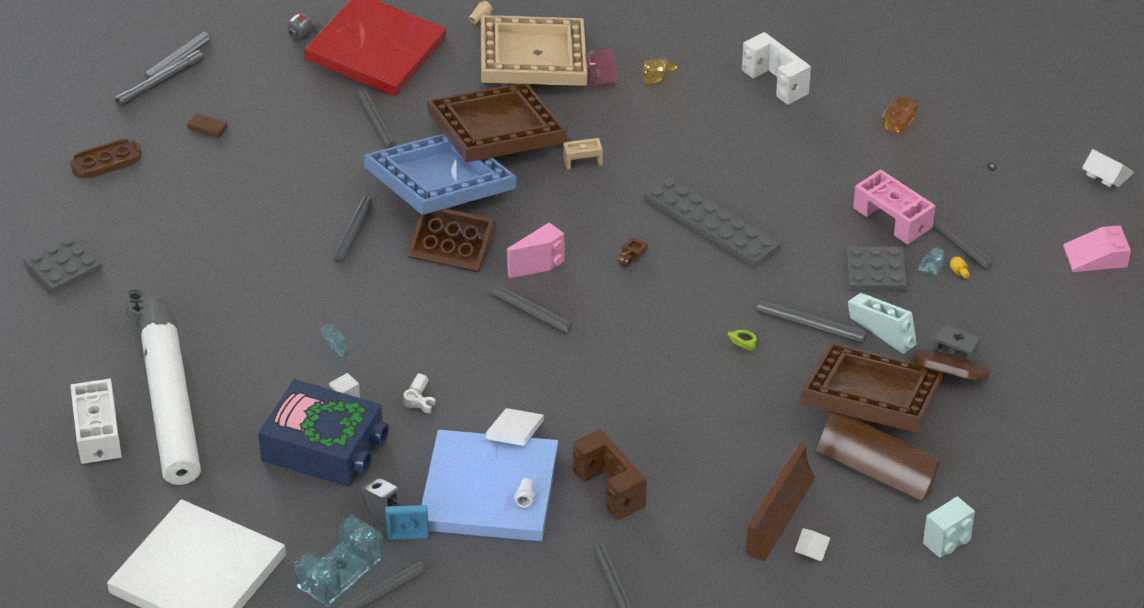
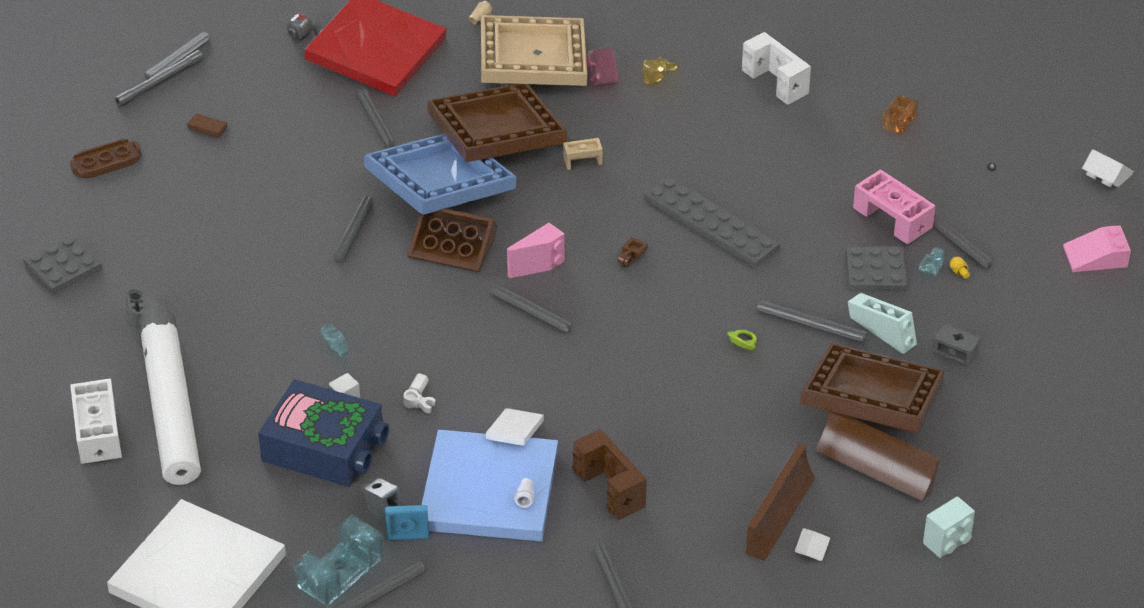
reddish brown tile [912,350,990,380] -> none

